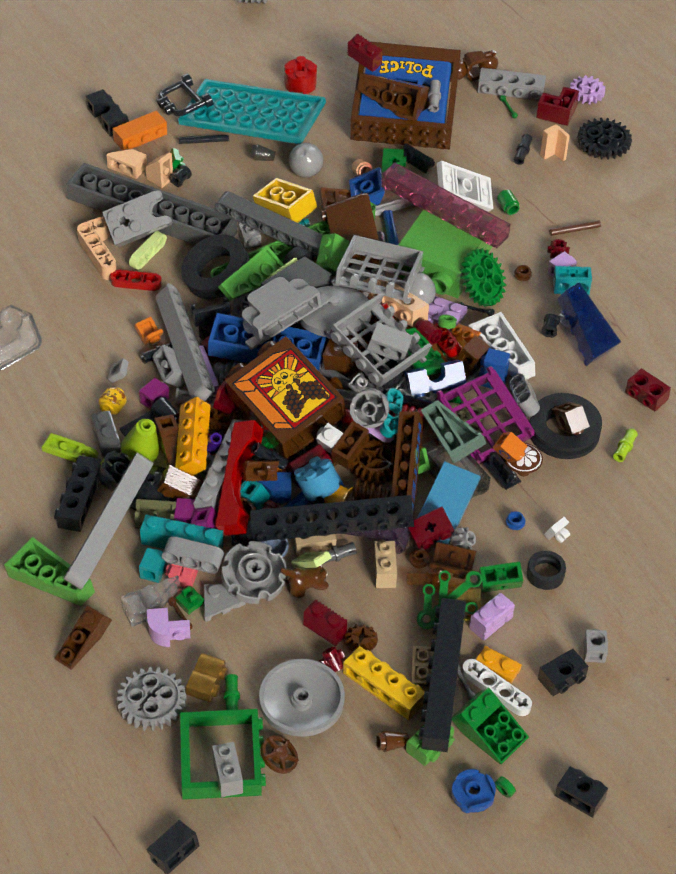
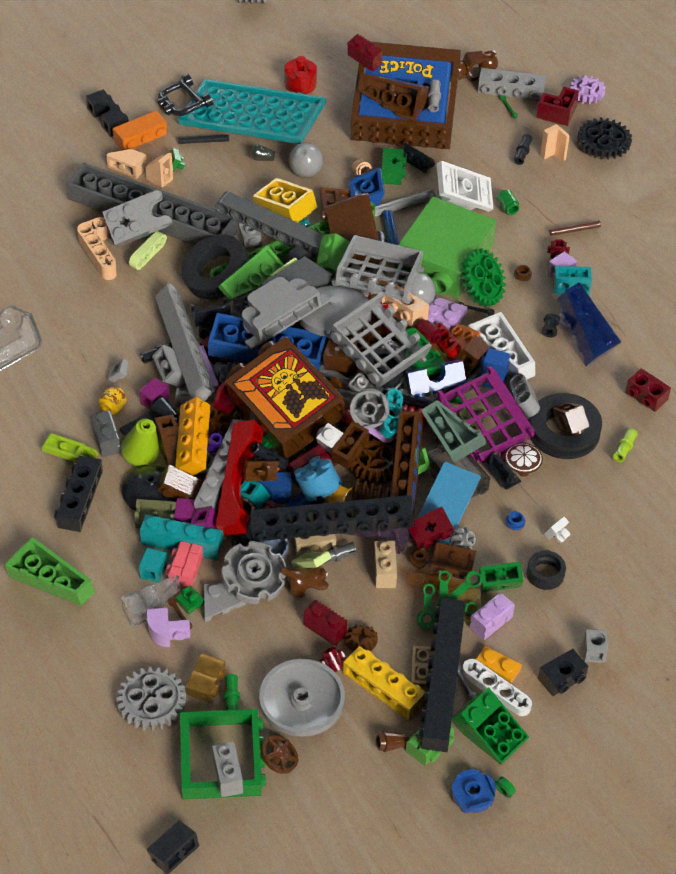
reddish brown slope [54,605,112,670] -> none
light grey beam [63,452,154,590] -> none
black cylinder [97,451,132,491] -> none
red beam [110,270,162,291] -> none
orange bracket [134,316,163,345] -> none
light grey beam [162,537,224,573] -> none
black bush [169,165,192,187] -> none
light grey brick [367,322,413,363] -> none
clear pink brick [381,163,511,249] -> none
bright green tile [438,315,457,329] -> none
orange brick [492,431,528,462] -> none
black brick [555,766,608,818] -> none

